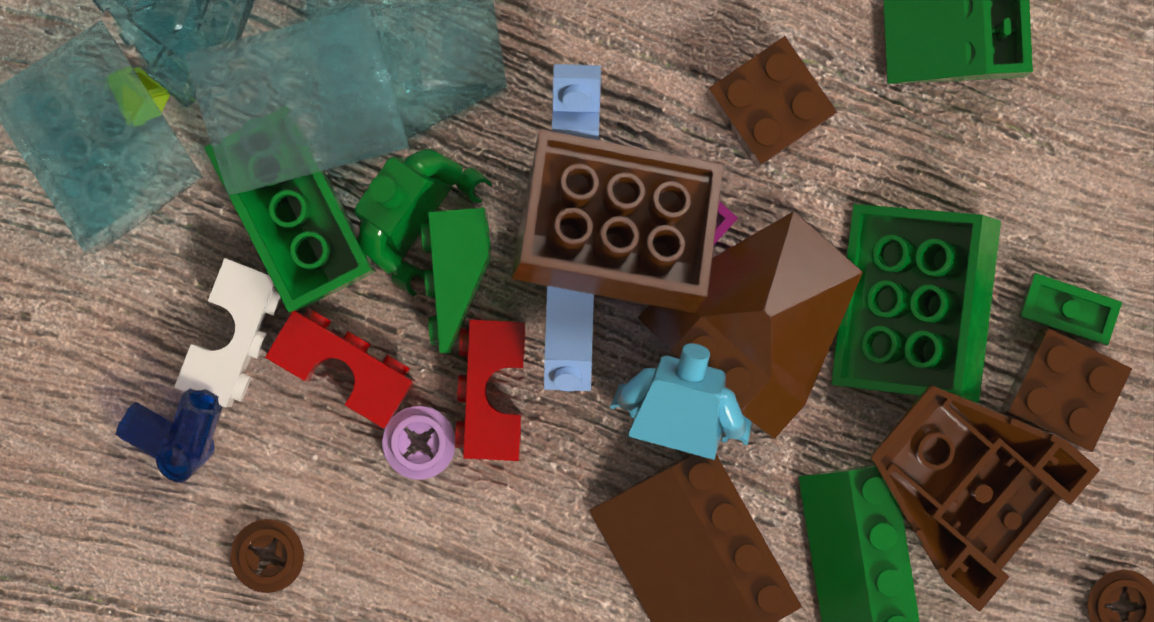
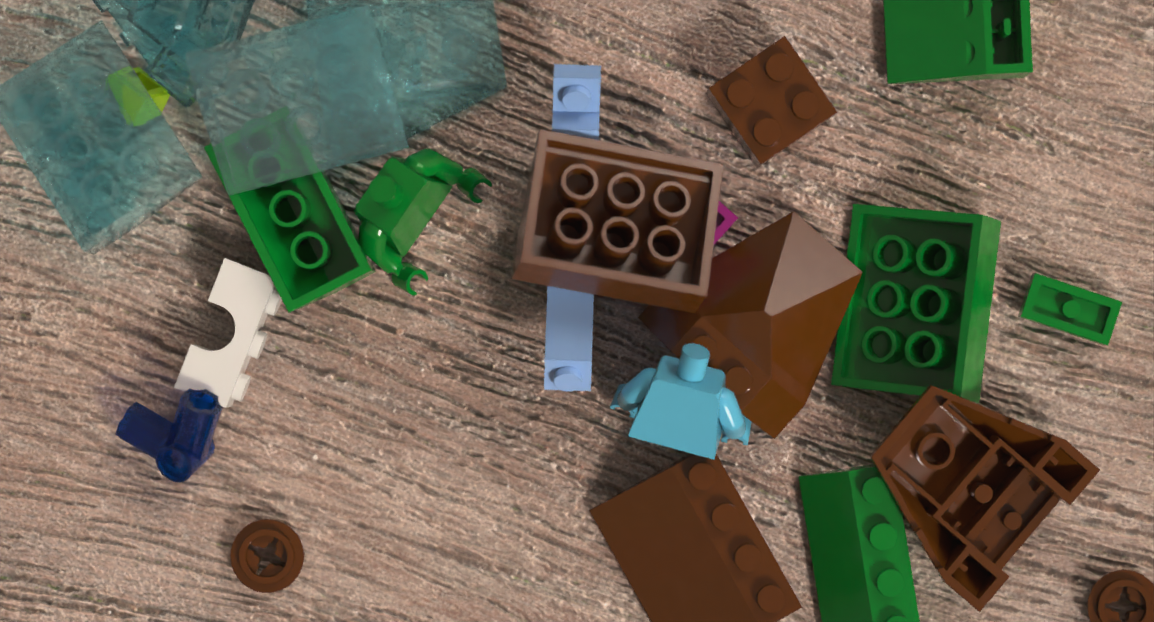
red arch [265,307,415,429] -> none
lavender gear [382,406,455,480] -> none
green slope [421,208,491,353] -> none
red arch [455,320,526,461] -> none
reddish brown brick [1000,328,1132,452] -> none

